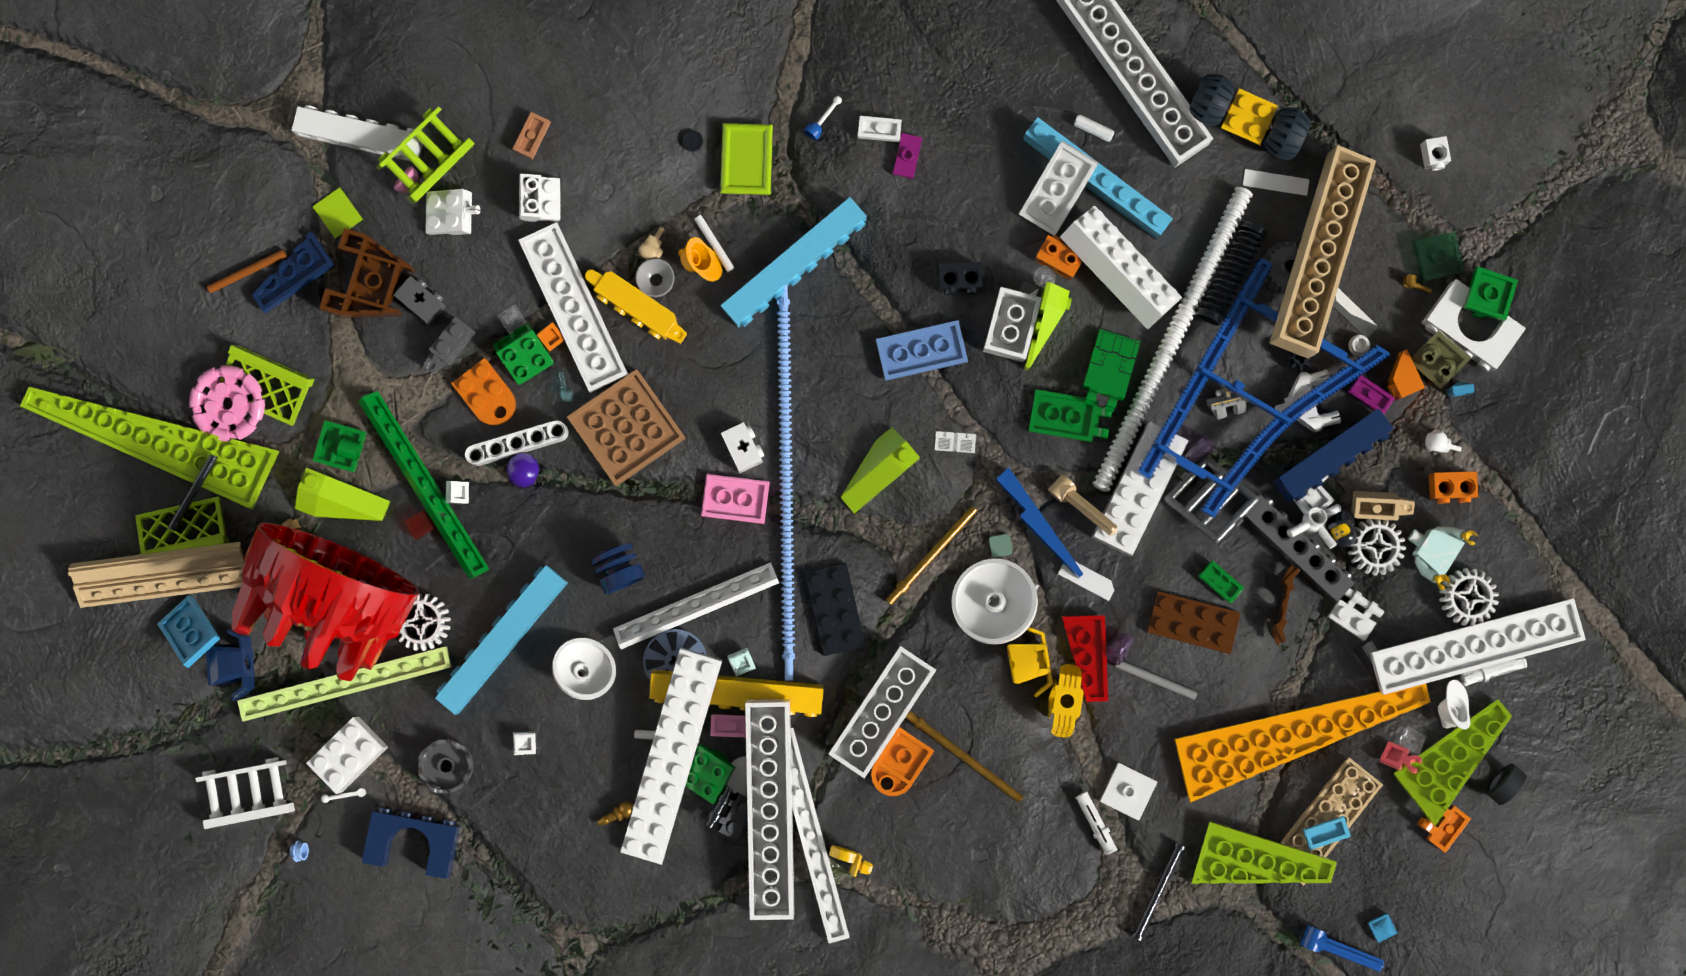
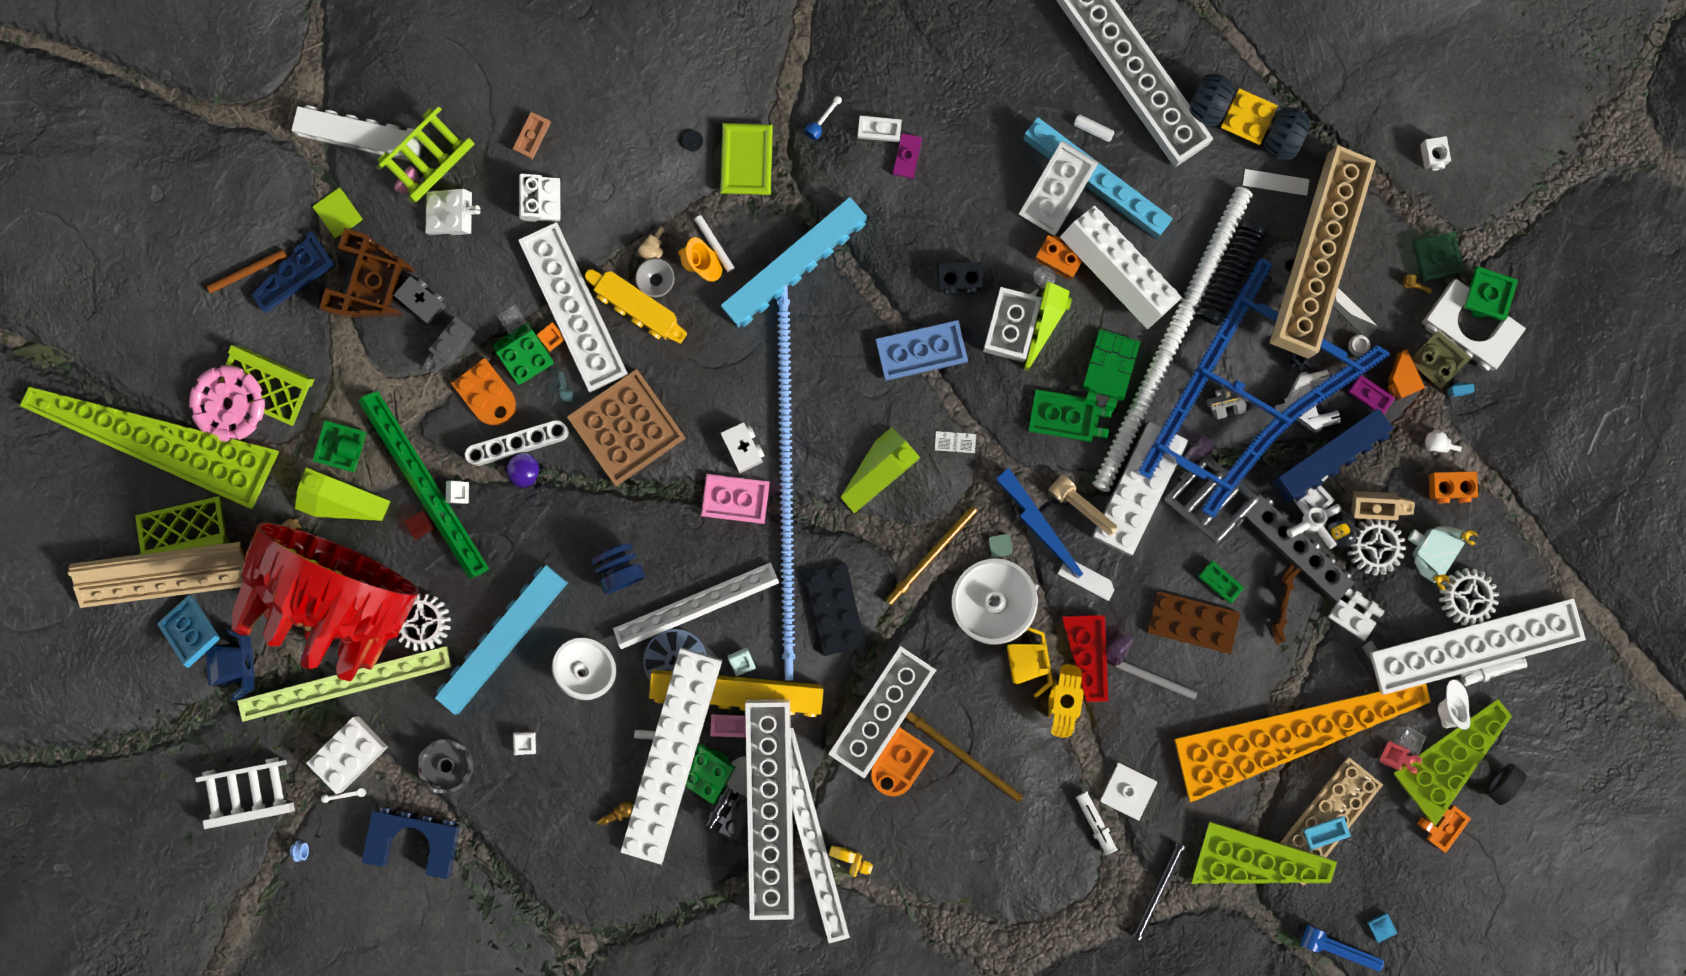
black bar [168,453,218,531] -> none

